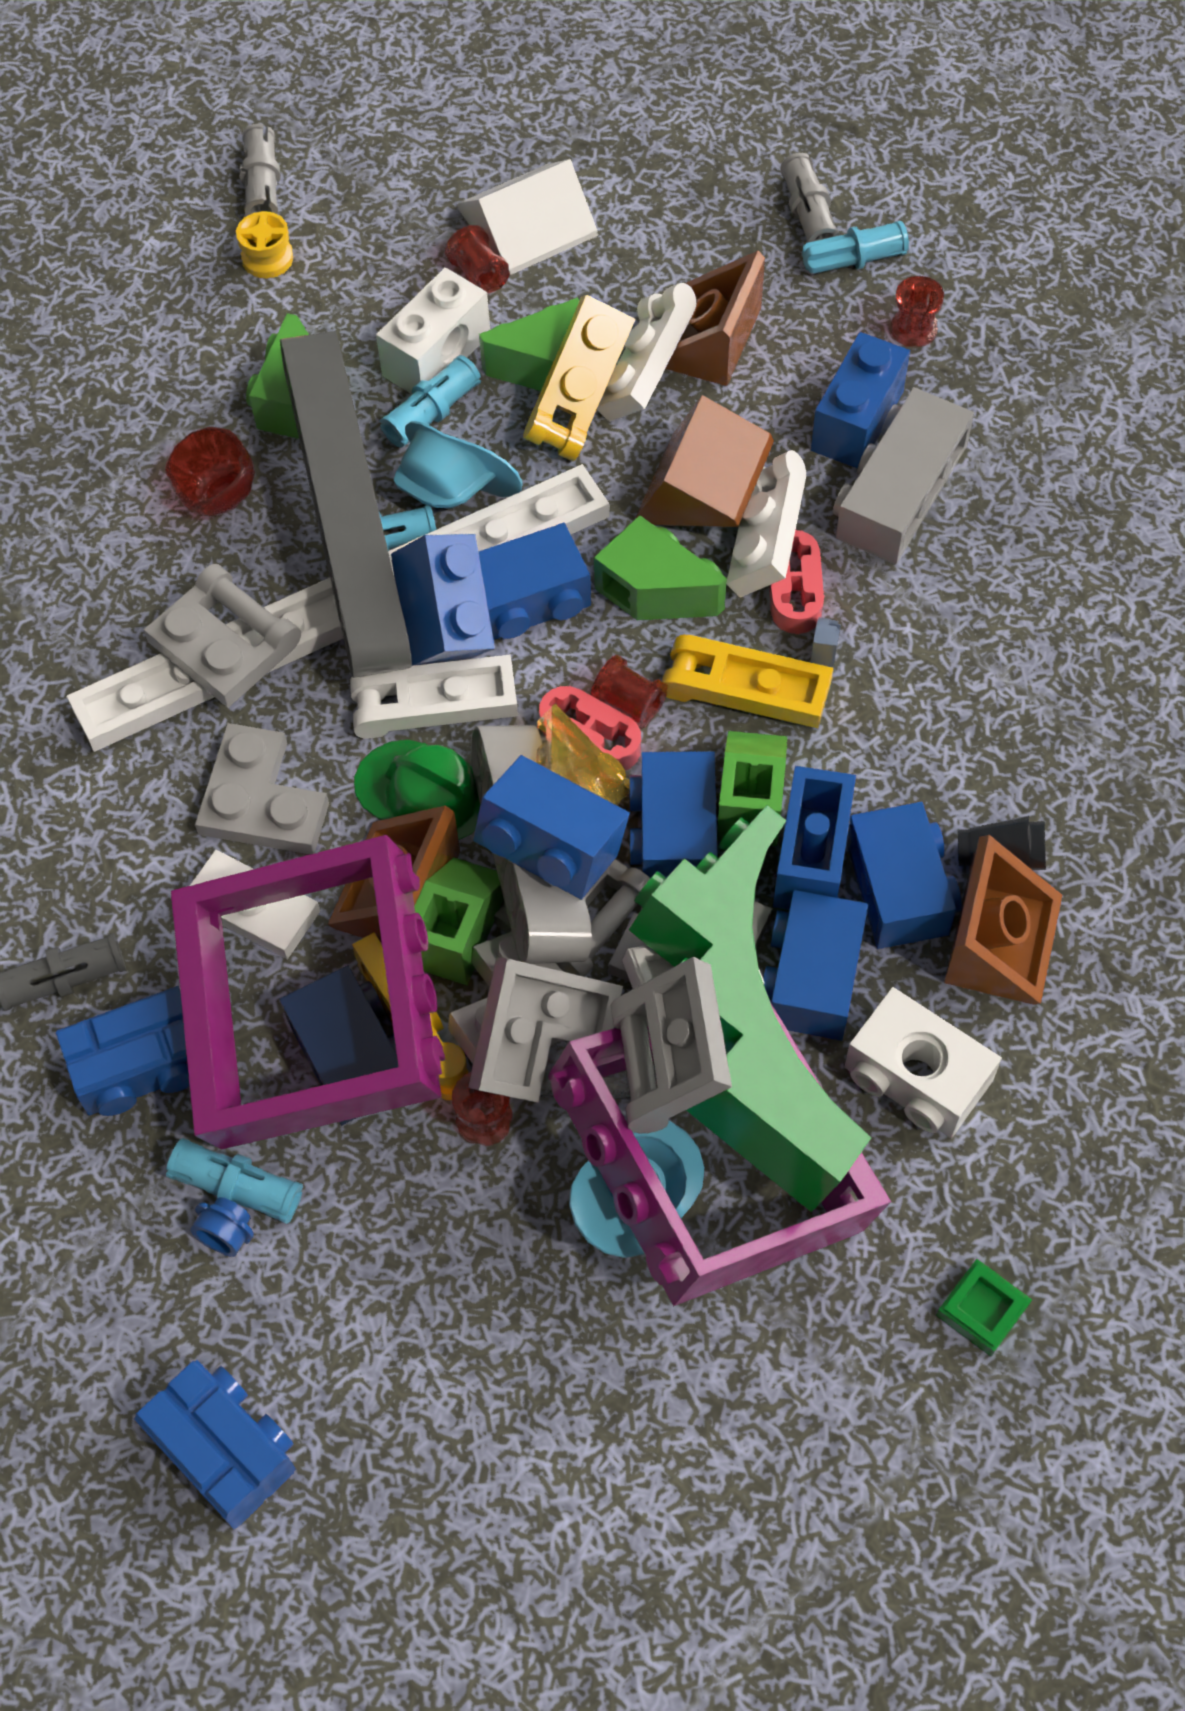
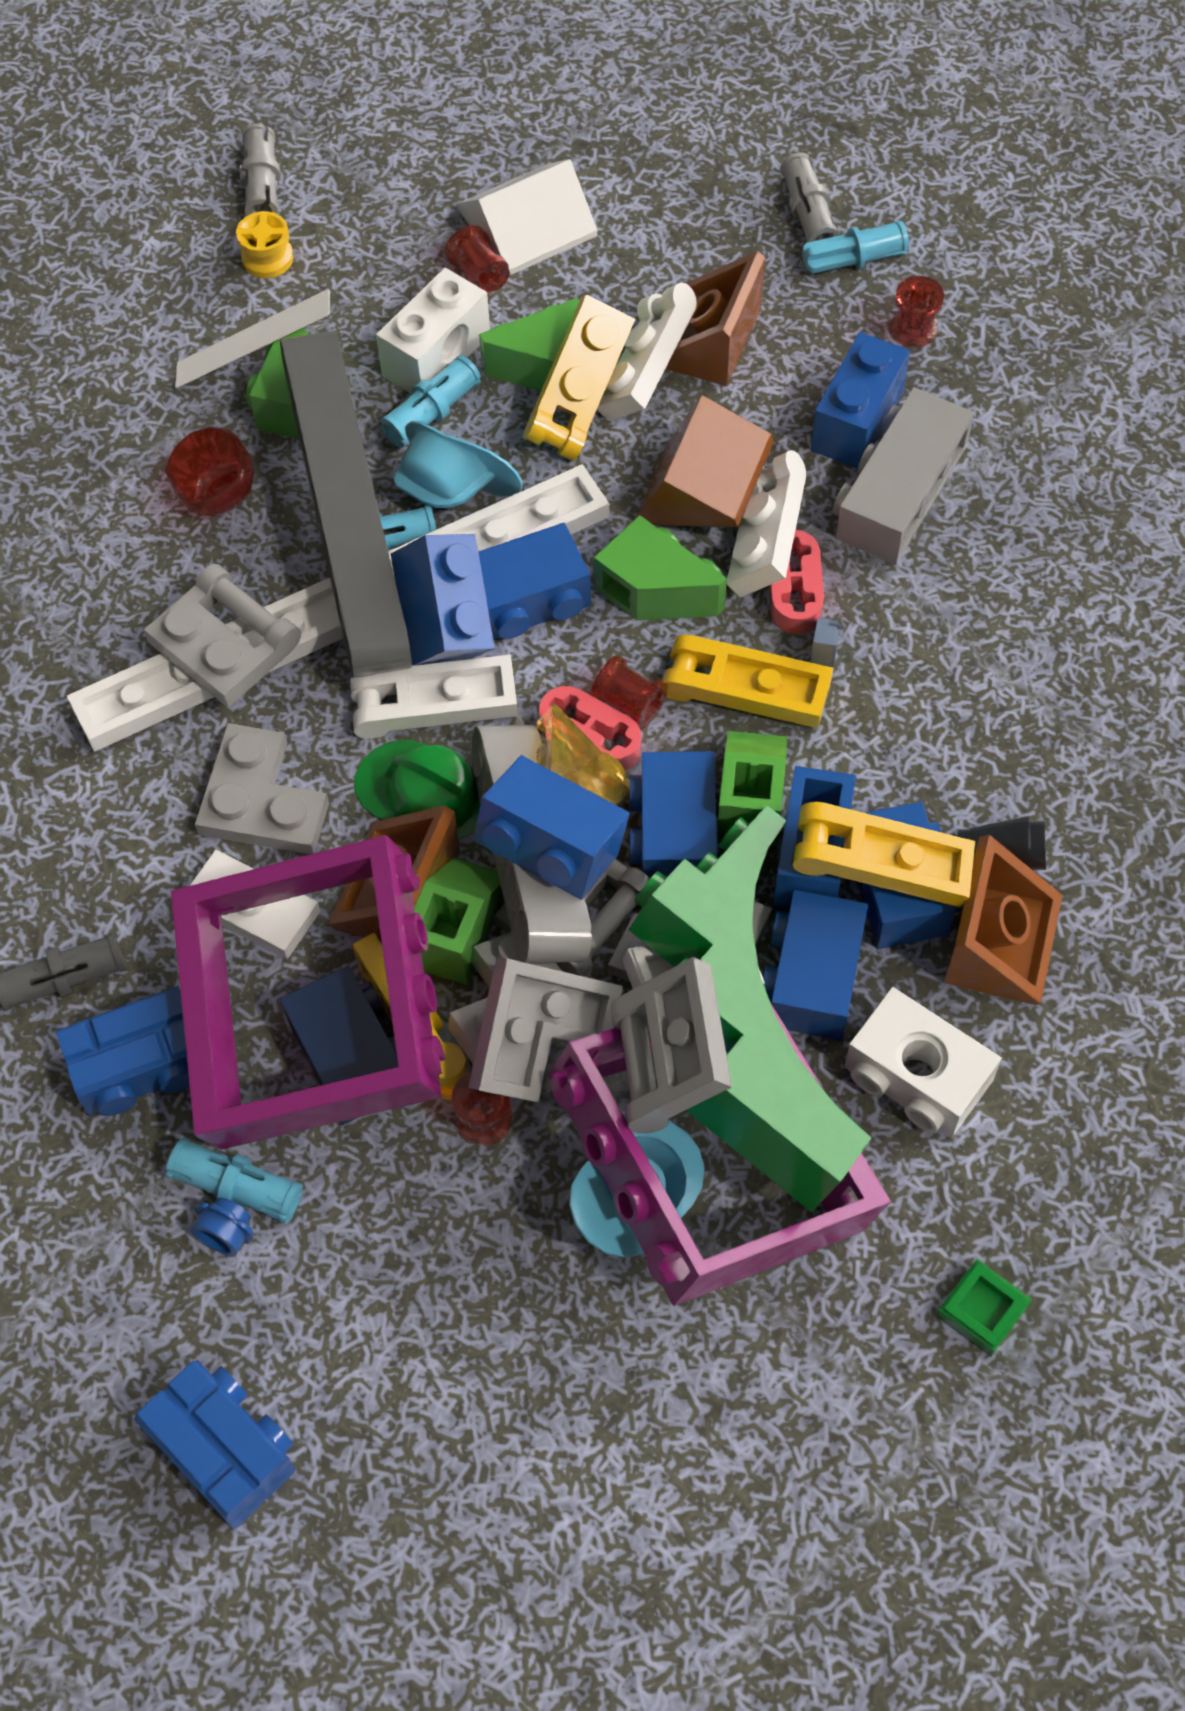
none -> white sticker [175,289,330,388]
none -> yellow plate [793,802,975,907]

